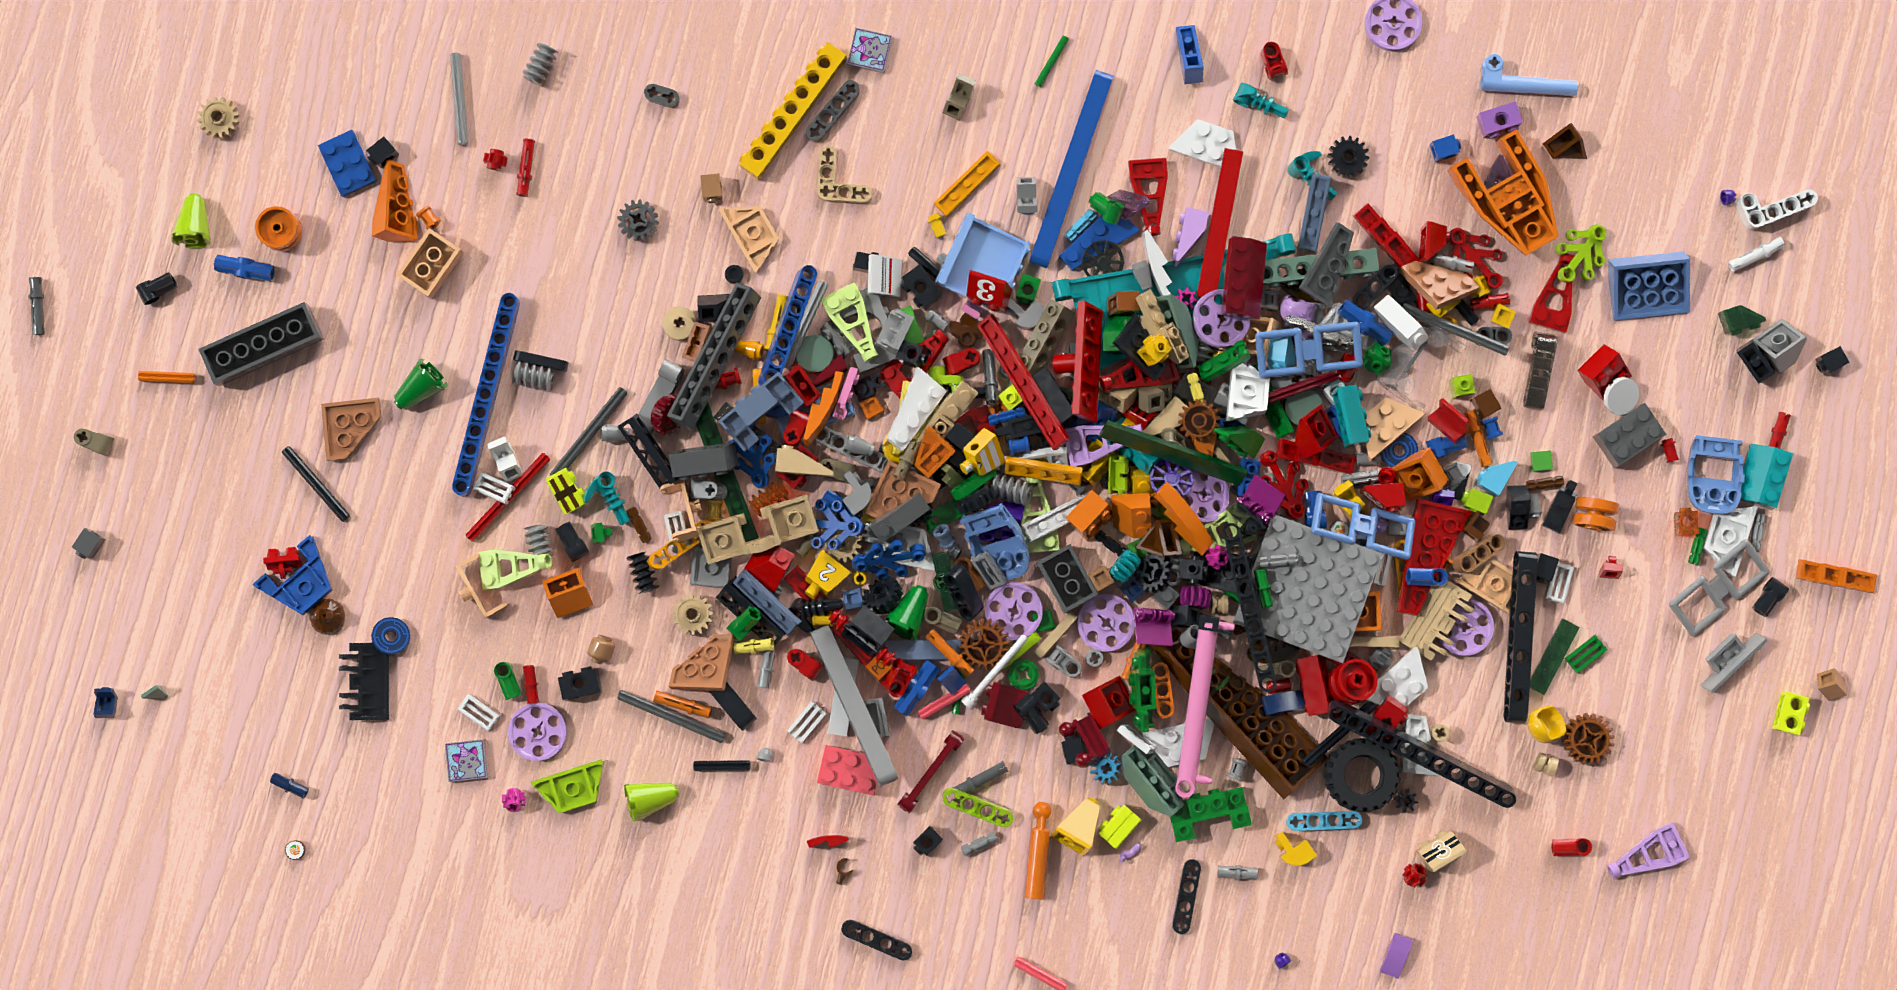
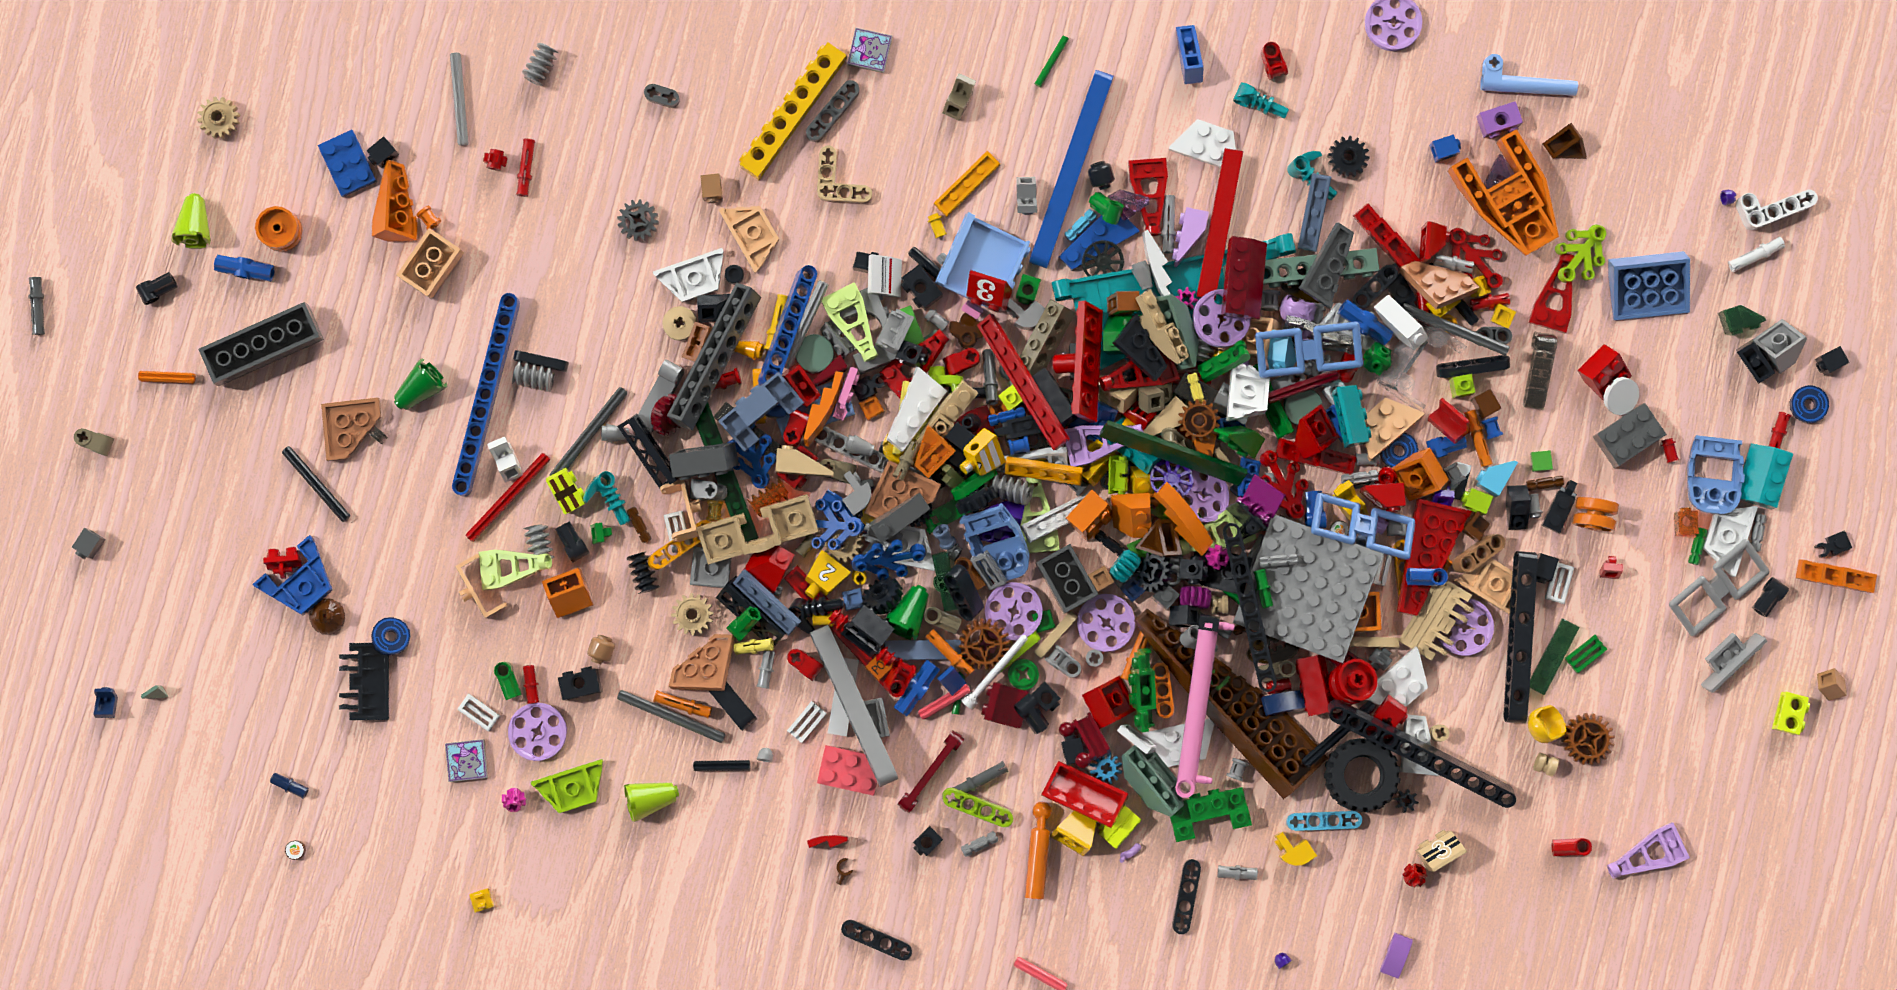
white tile [473,472,515,505] -> none
magenta hinge [1133,607,1175,647] -> none
yellow brick [1137,334,1172,366] -> none
none -> clear smoke bush [369,426,388,444]
none -> yellow tile [469,888,494,913]
none -> white wing [653,248,724,303]
none -> black cone [962,413,981,432]
none -> red slope [1041,761,1129,828]
none -> black head [1088,161,1115,190]
none -> light grey pin [1161,195,1176,254]
none -> black beam [1436,355,1510,378]
none -> dark blue tile [1789,385,1829,423]
none -> black plate [1814,530,1852,558]

